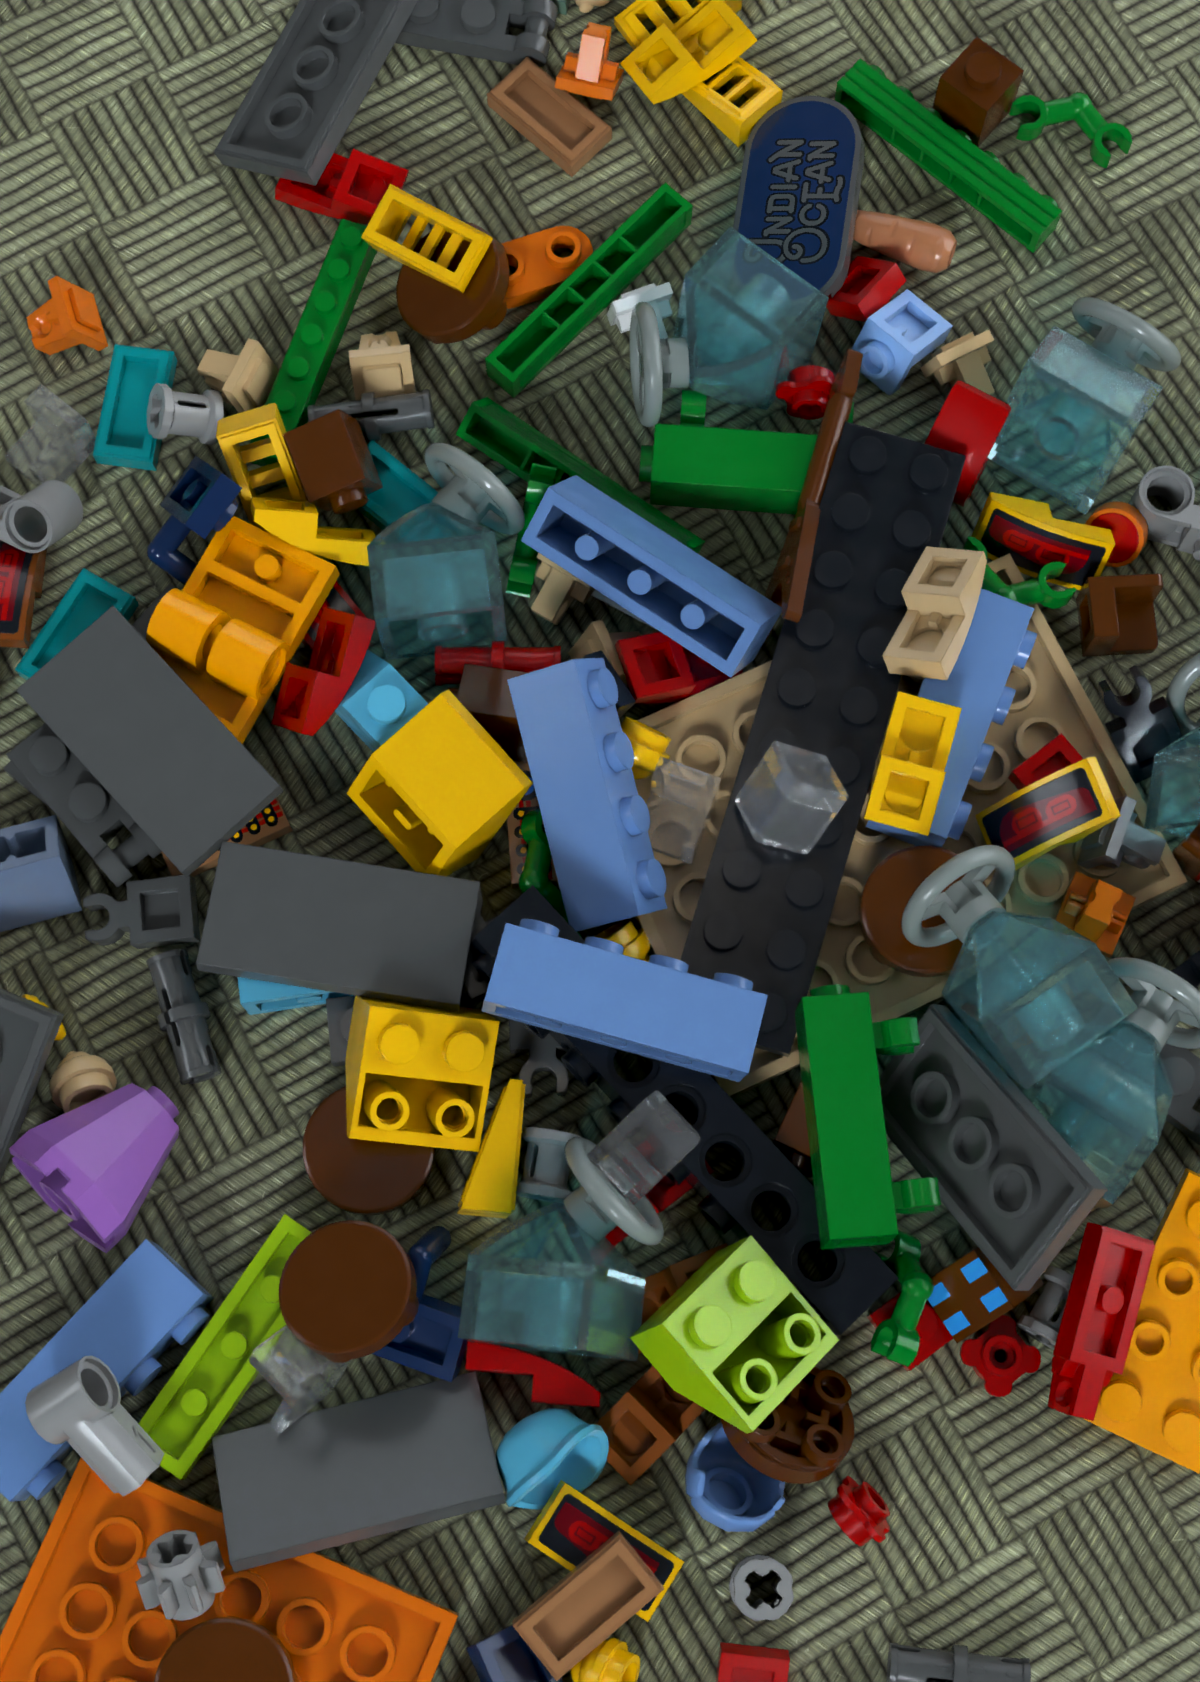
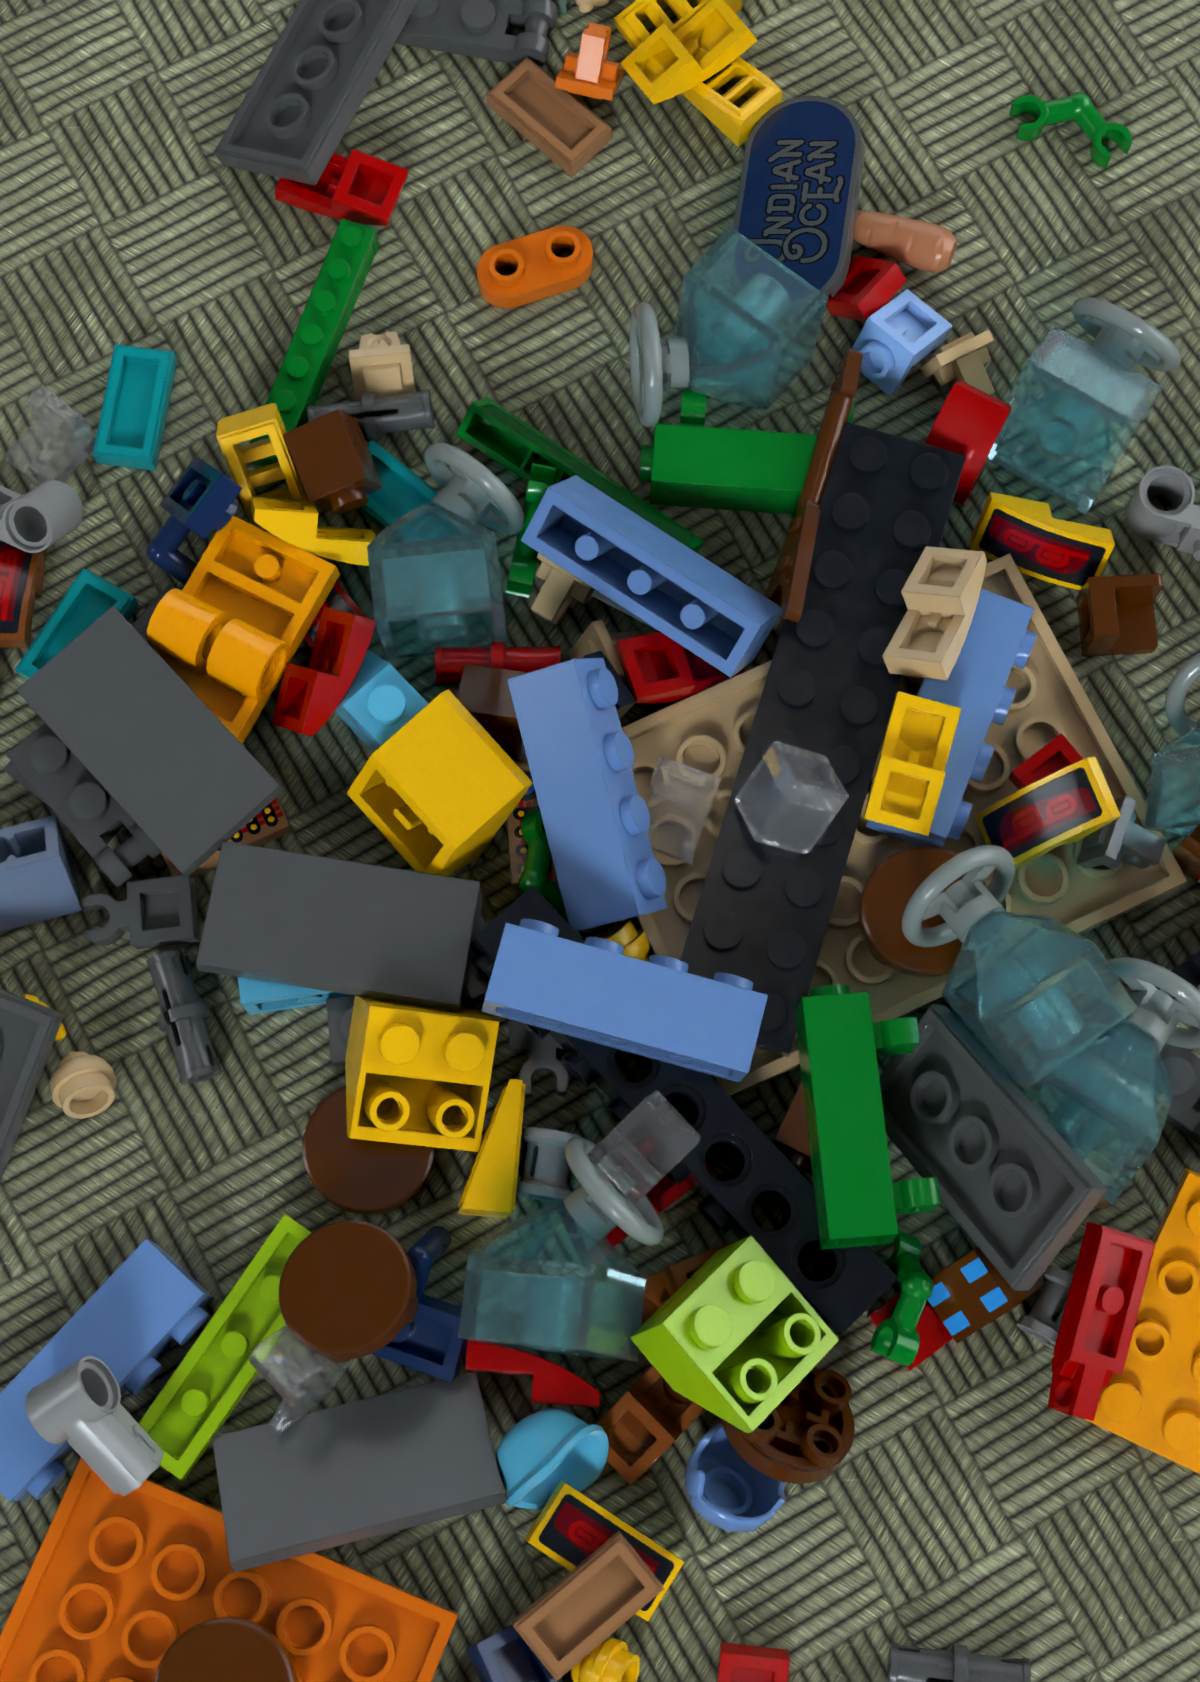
medium lavender cone [9,1083,179,1254] -> none
orange brick [26,276,108,355] -> none
light grey gear [136,1530,225,1621] -> none
light grey bush [147,383,224,445] -> none
tan brick [197,338,279,413] -> none
yellow slope [361,184,493,293] -> none
reddish brown tile [396,222,509,344] -> none
green piece [485,182,693,398] -> none
white brick [607,282,673,339] -> none
yellow plate [621,716,671,780] -> none
light grey bush [729,1554,794,1621] -> none
red plate [776,365,835,420] -> none
red plate [828,1476,890,1547] -> none
green piece [834,59,1062,253] -> none
reddish brown brick [932,37,1024,147] -> none
red plate [960,1315,1041,1397] -> none
green arm [963,536,1077,609] -> none
orange brick [1050,871,1136,958] -> none
tile [1085,501,1148,567] -> none
black plate [1098,665,1192,784] -> none

